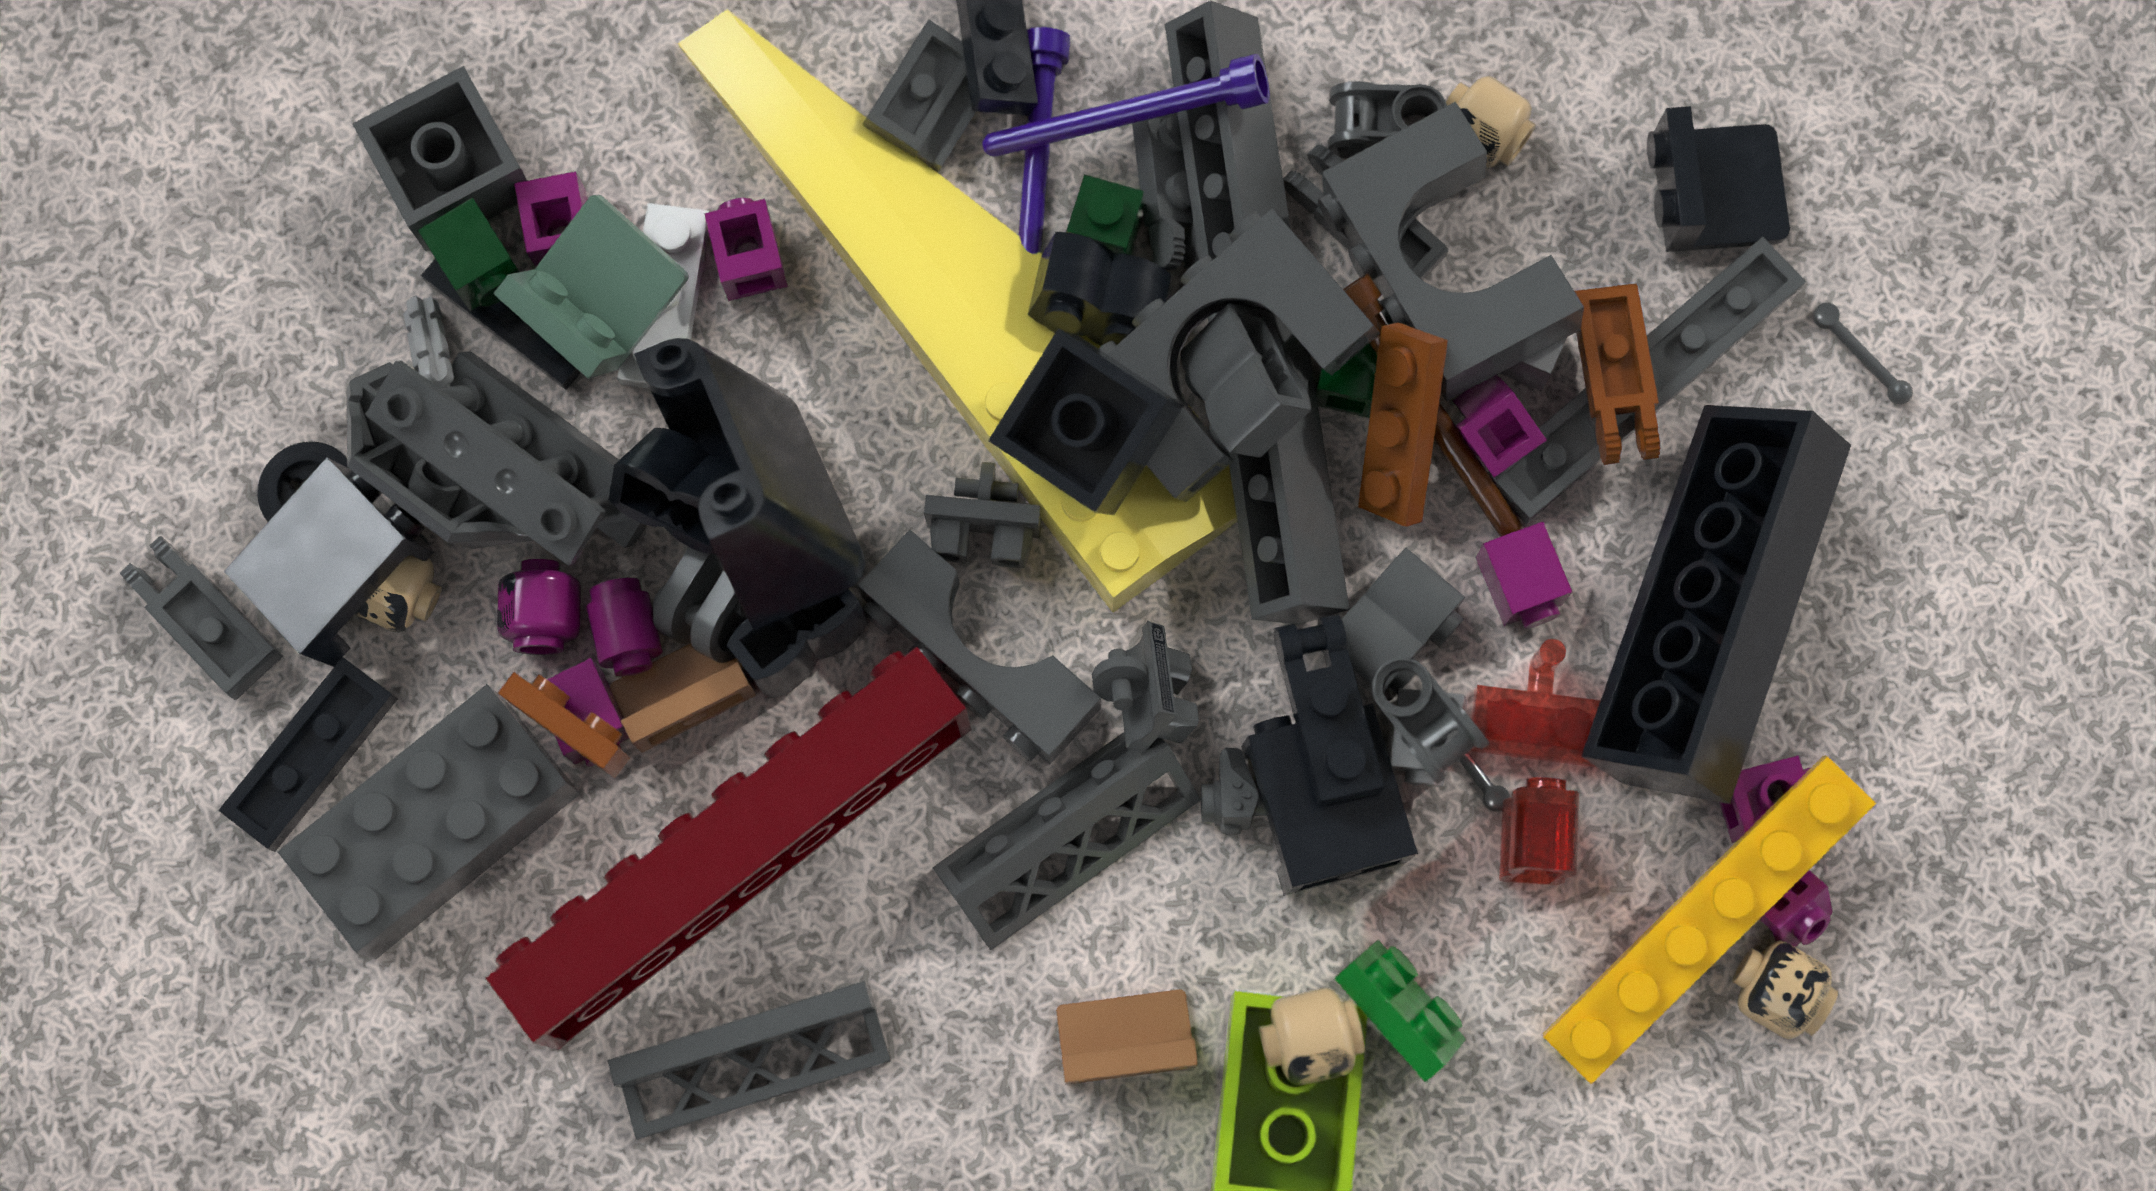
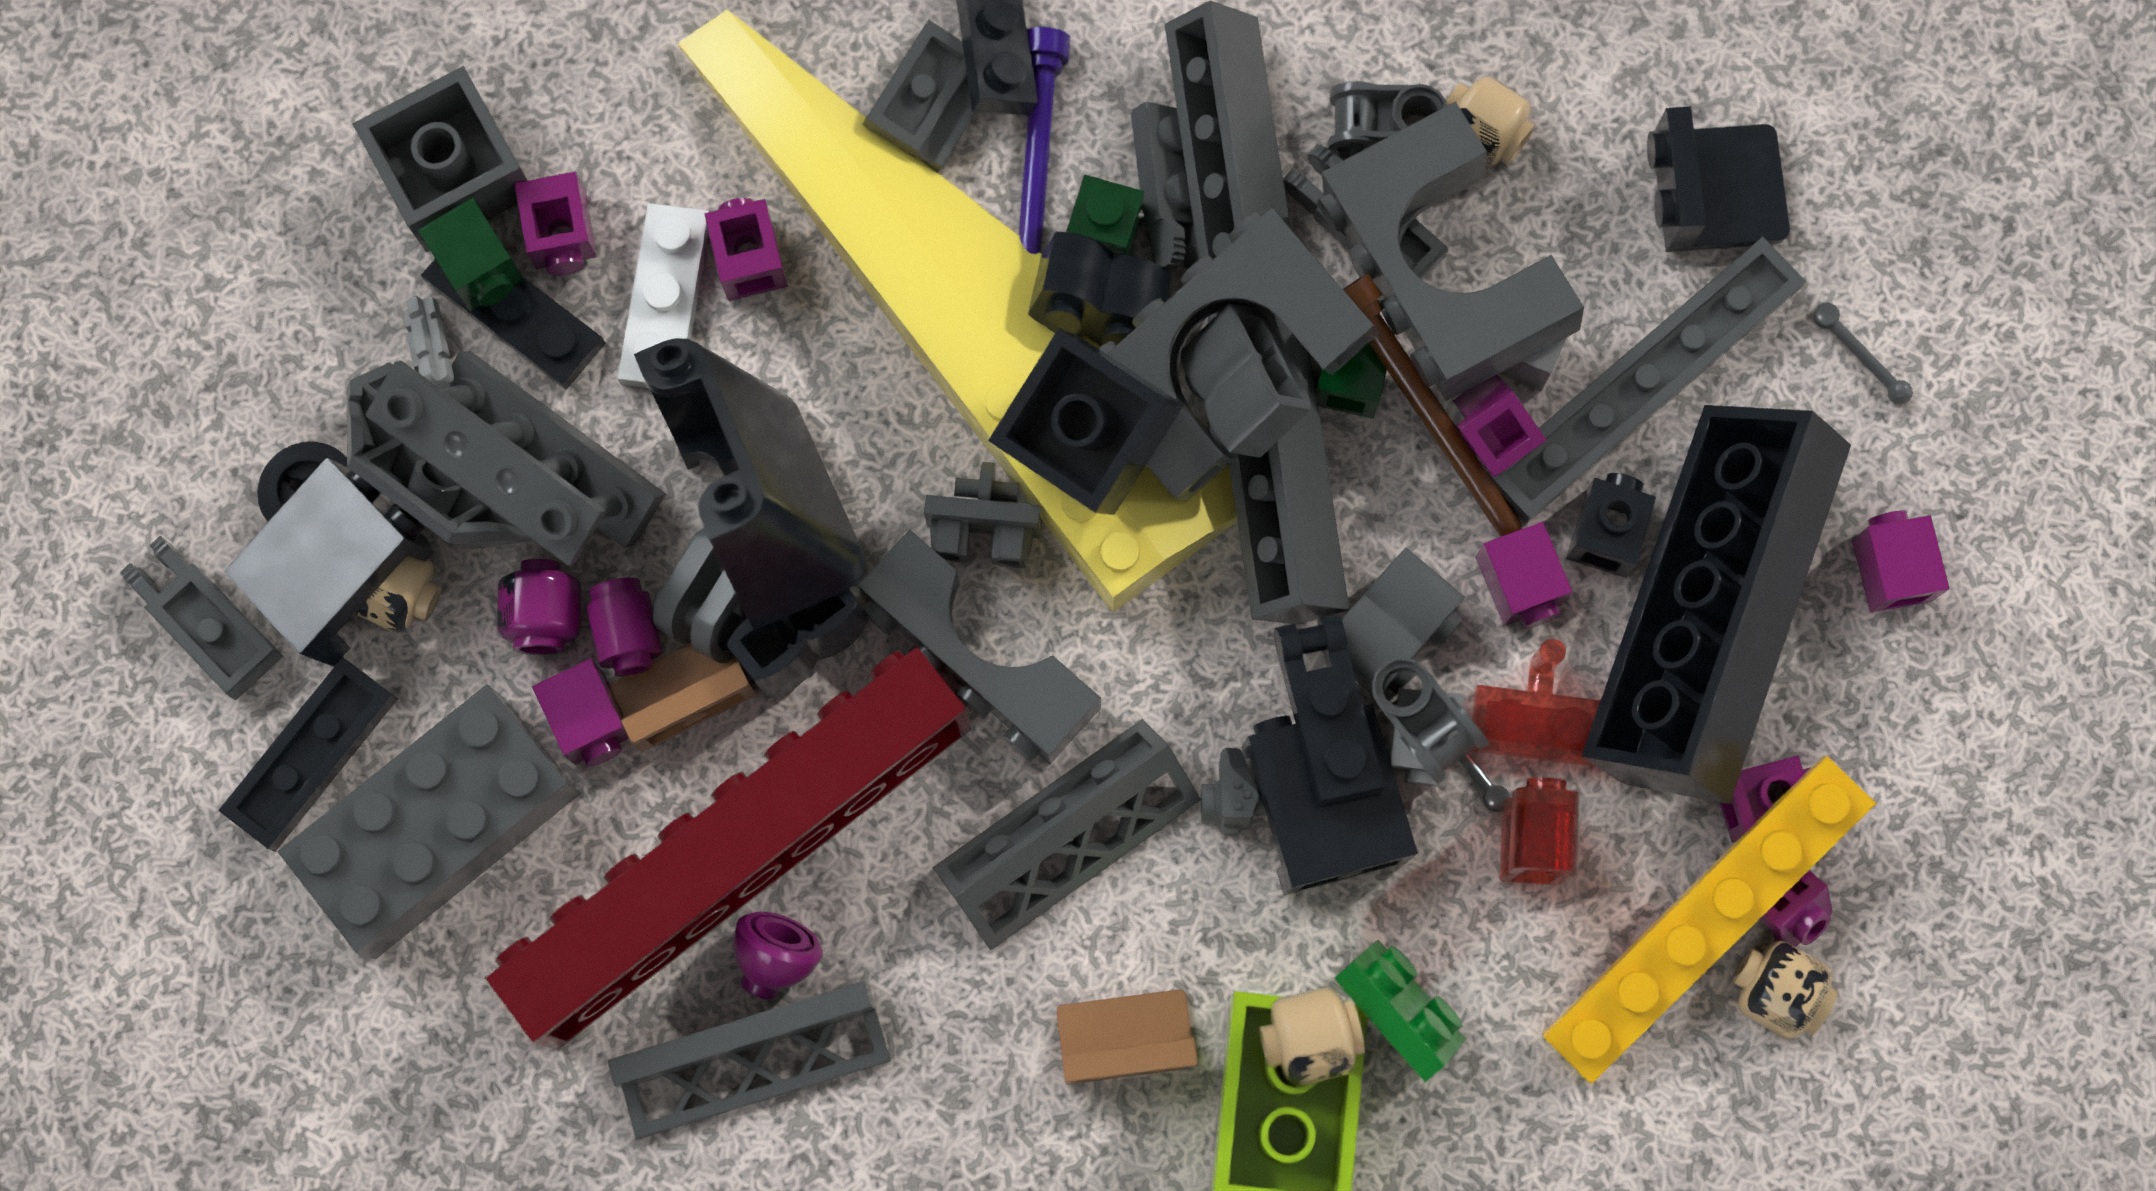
sand green bracket [494,195,689,379] -> none
dark orange plate [498,672,630,779] -> none
black brick [608,428,740,555] -> none
dark purple piece [982,54,1270,157] -> none
dark grey hips [1092,621,1199,753] -> none
dark orange plate [1358,322,1448,527] -> none
dark orange hinge [1574,283,1661,465] -> none
none -> magenta brick [733,912,823,999]
none -> black brick [1566,473,1656,578]
none -> magenta brick [1852,510,1950,613]

